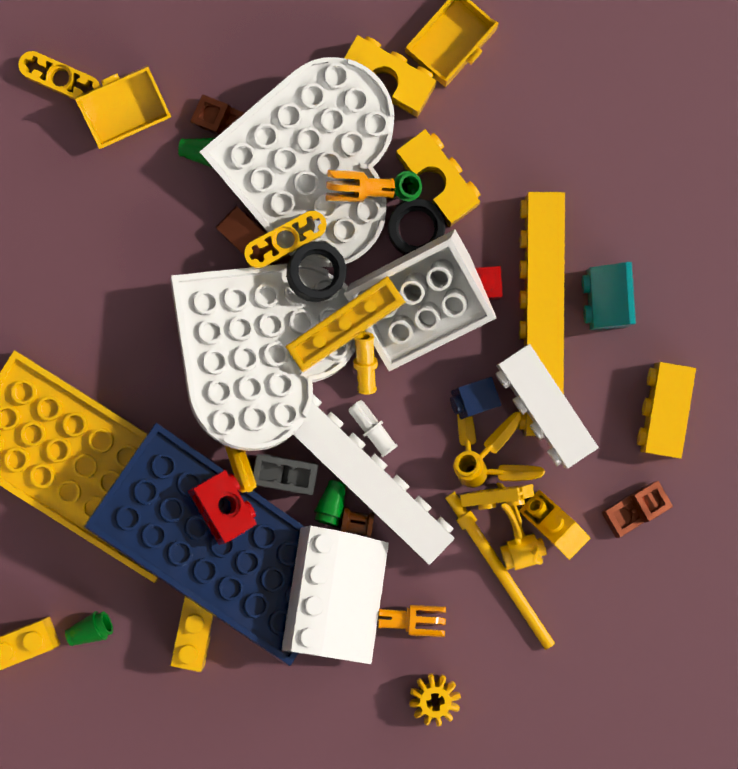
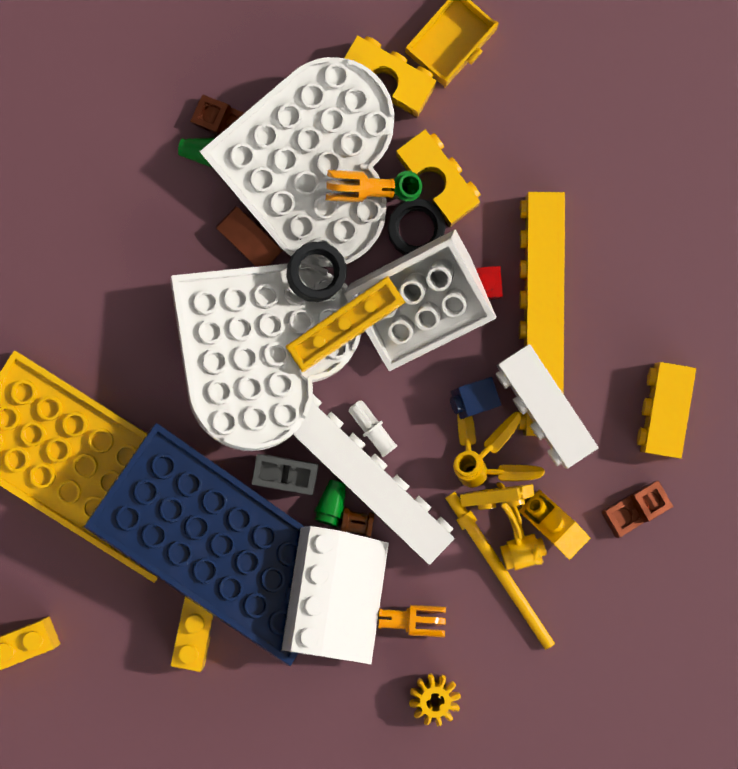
yellow beam [18,51,101,100] -> none
green cone [65,611,113,646] -> none
yellow container [75,65,171,149] -> none
red brick [188,470,257,545] -> none
yellow axle [224,445,257,493] -> none
yellow beam [244,211,326,269] -> none
yellow pin [353,332,378,395] -> none
teal slope [582,262,636,330] -> none

